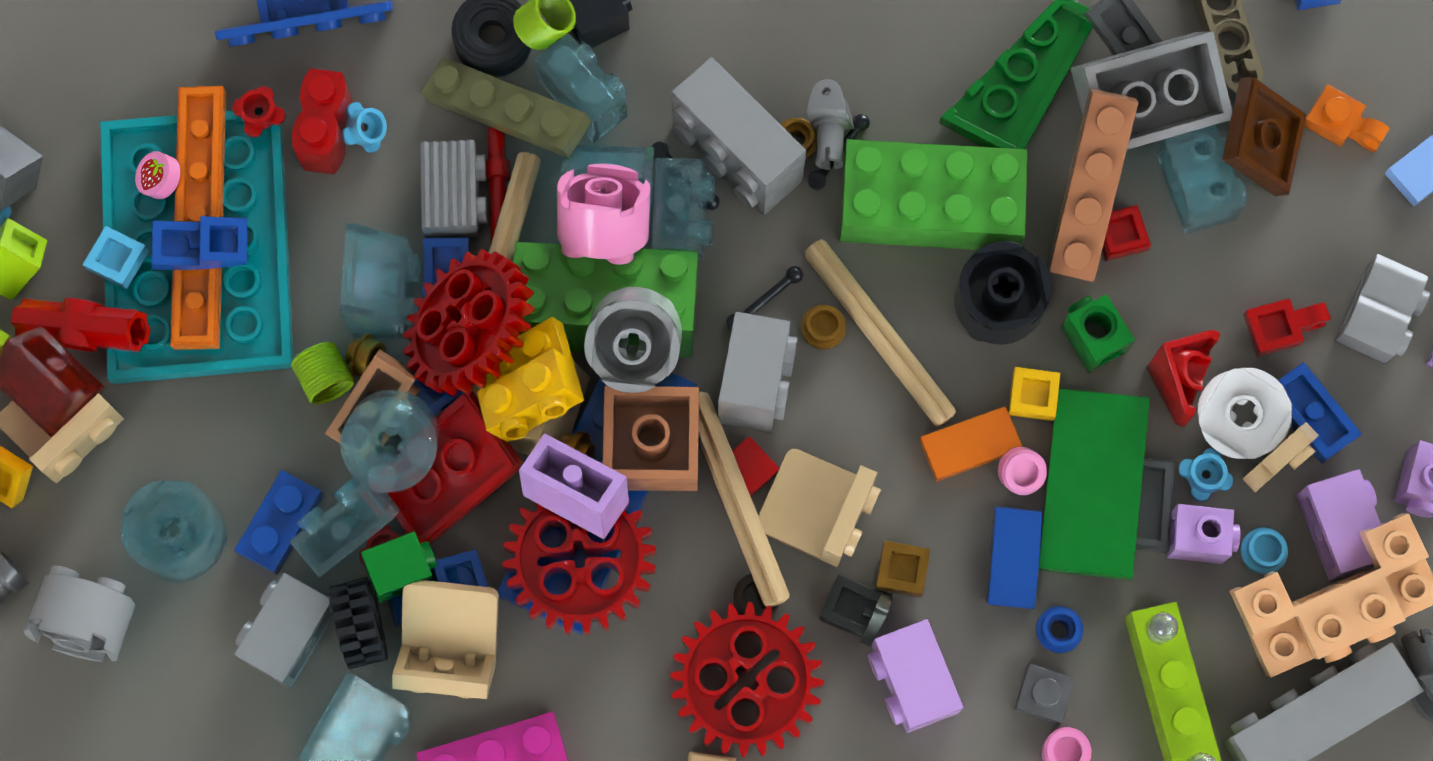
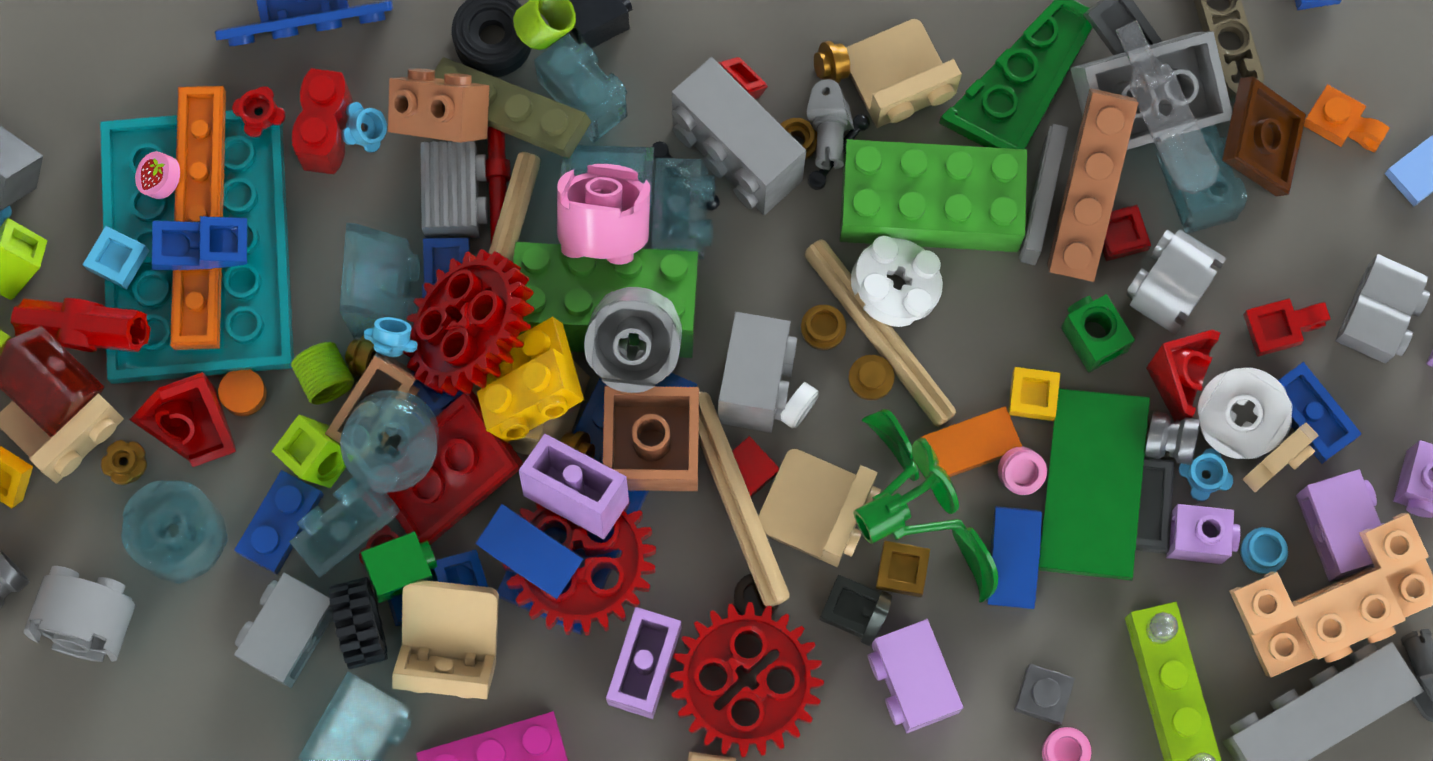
black hinge [727,266,803,332] -> none
black brick [954,241,1052,345] -> none
blue plate [1036,606,1083,654] -> none
none -> pearl gold plate [101,440,147,485]
none -> red slope [129,372,236,467]
none -> orange tile [218,370,267,416]
none -> lime brick [271,414,356,489]
none -> medium azure plate [364,317,418,357]
none -> nougat brick [388,69,489,143]
none -> blue slope [475,503,583,599]
none -> lavender brick [606,607,682,719]
none -> red tile [718,57,768,99]
none -> white tile [780,382,819,429]
none -> pearl gold plate [814,41,850,84]
none -> tan bracket [846,19,962,128]
none -> pearl gold plate [848,355,894,400]
none -> white plate [851,236,943,327]
none -> green plant [853,409,998,603]
none -> light grey tile [1018,124,1068,265]
none -> clear piece [1115,20,1220,194]
none -> light grey brick [1126,229,1227,335]
none -> flat silver wheel [1145,411,1200,465]

